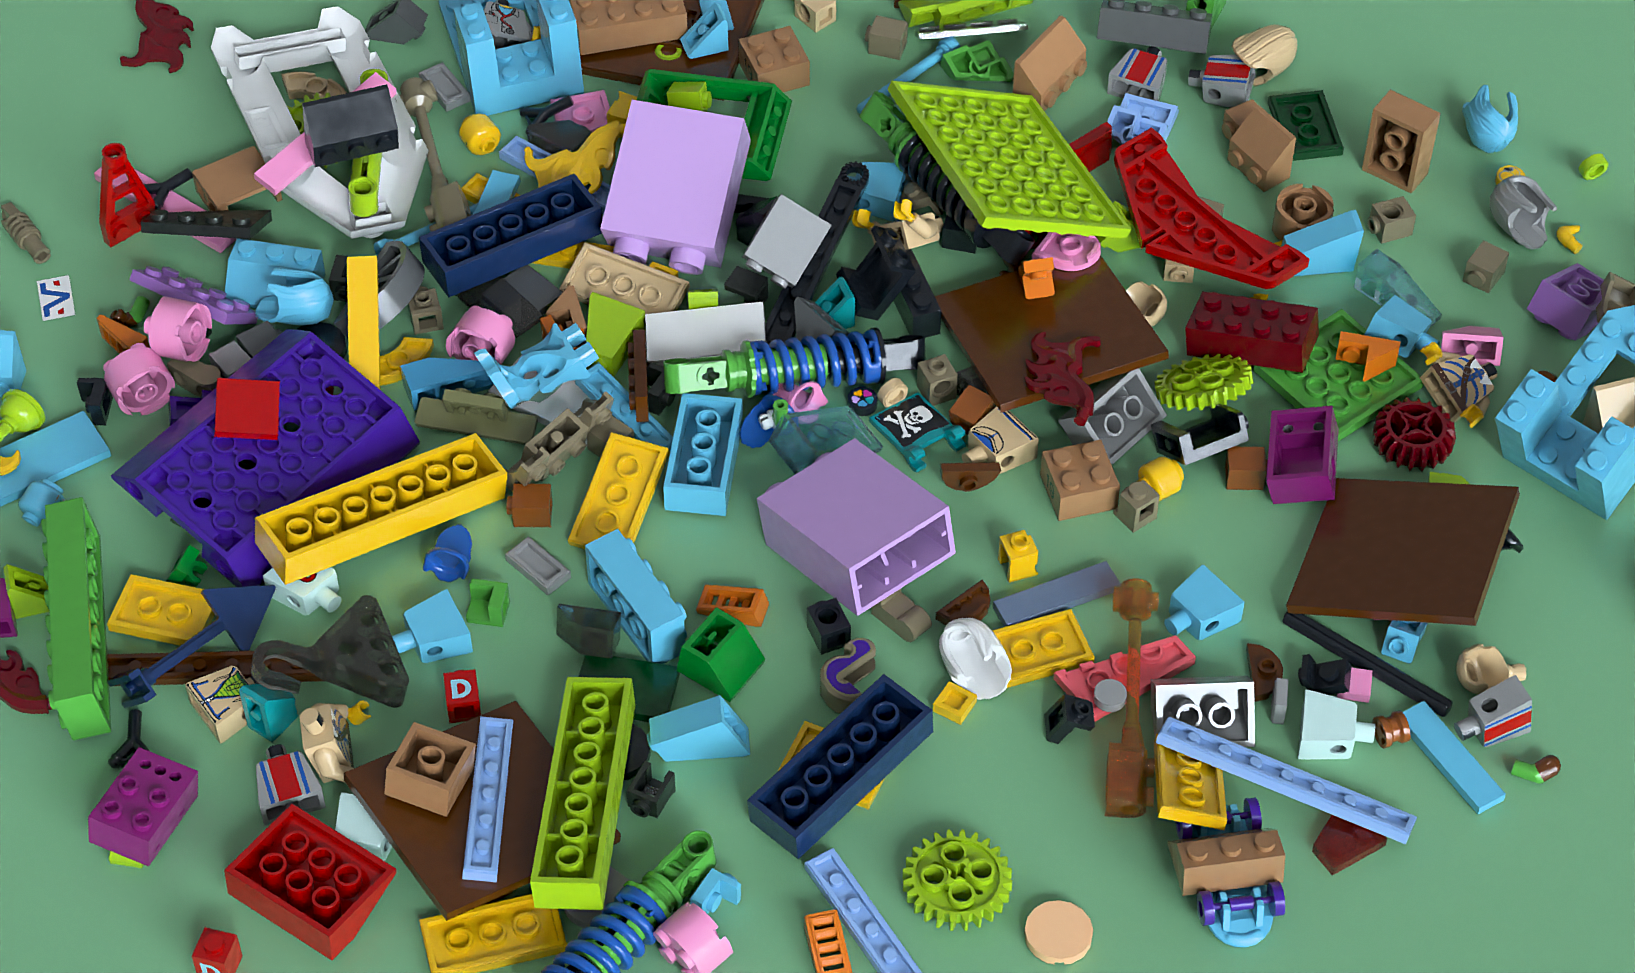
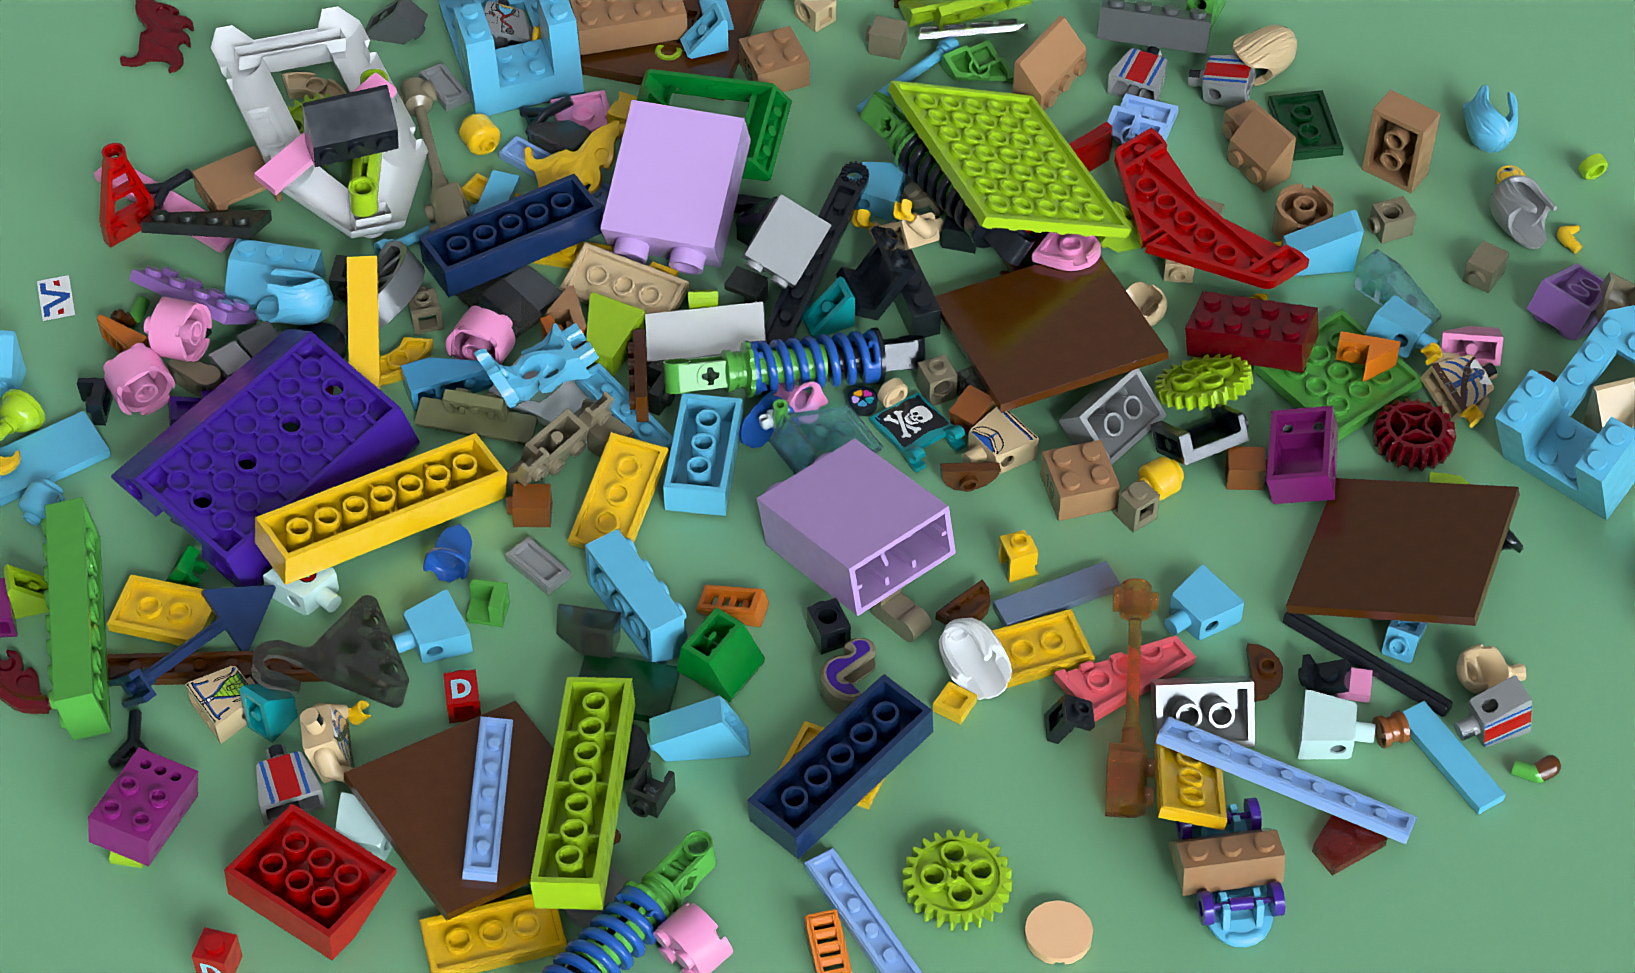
dark tan hinge [1,202,51,264] -> none
red tile [214,378,280,440] -> none
medium nougat brick [384,722,476,817] -> none
lime brick [667,81,712,112] -> none
medium azure bracket [690,868,741,914] -> none
dark grey slope [794,297,849,341] -> none
orange slope [1018,257,1055,299] -> none
dark red piece [1024,331,1101,426] -> none
light grey tile [1094,679,1127,712] -> none
light grey tile [1271,678,1288,724] -> none

